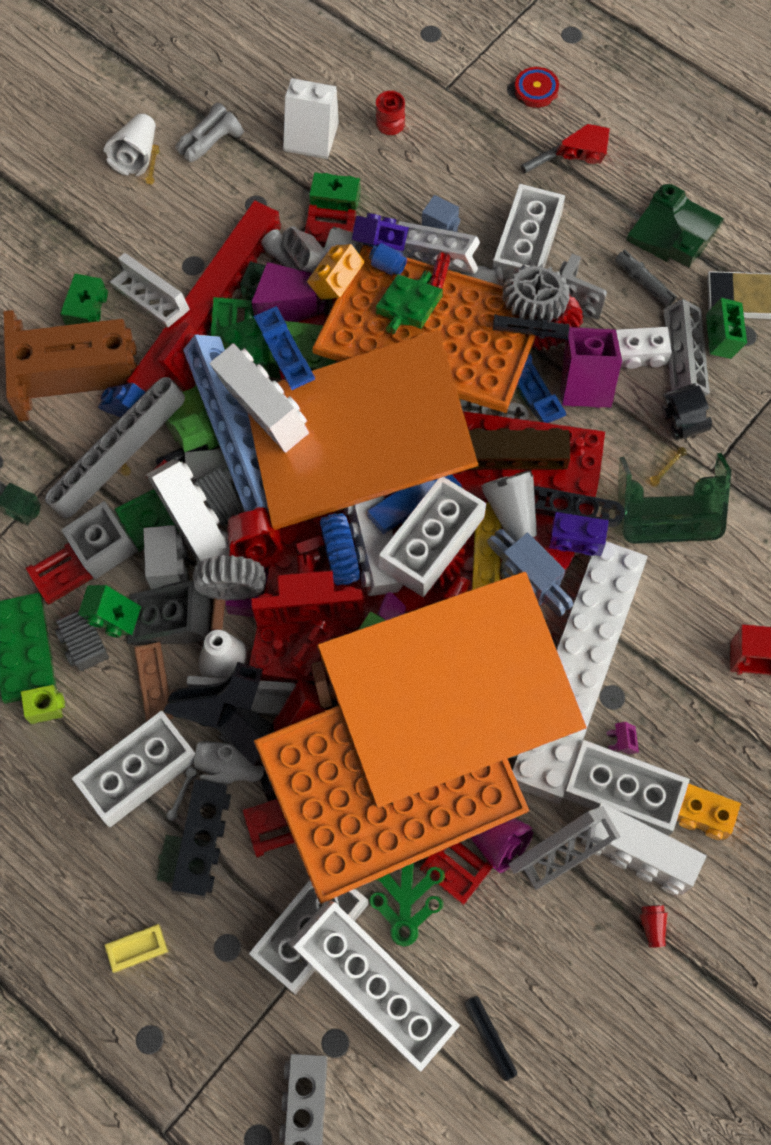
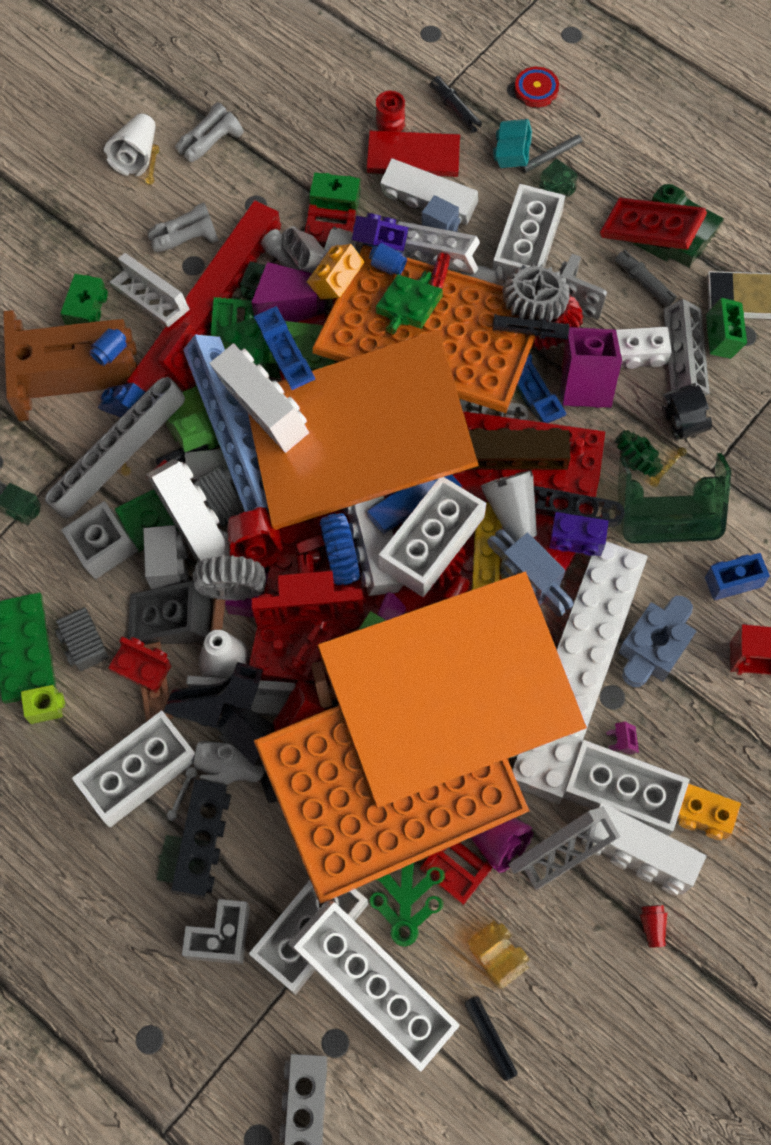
red plate [25,542,93,605] -> none
green brick [78,585,141,638] -> none
light yellow tile [104,924,168,973] -> none
red plate [243,799,295,858] -> none
white slope [283,78,339,159] -> none
red slope [556,124,610,164] -> none
none -> blue brick [89,328,127,366]
none -> red bracket [108,636,172,693]
none -> light grey piece [147,202,219,252]
none -> light grey brick [182,899,250,964]
none -> red tile [367,131,460,177]
none -> white brick [380,159,478,225]
none -> black pin [429,76,482,133]
none -> clear yellow brick [466,921,529,991]
none -> teal brick [493,119,532,168]
none -> clear green brick [539,158,578,197]
none -> red tile [600,197,707,250]
none -> dark green gear [615,430,663,478]
none -> sand blue brick [619,596,697,687]
none -> blue brick [705,553,770,601]

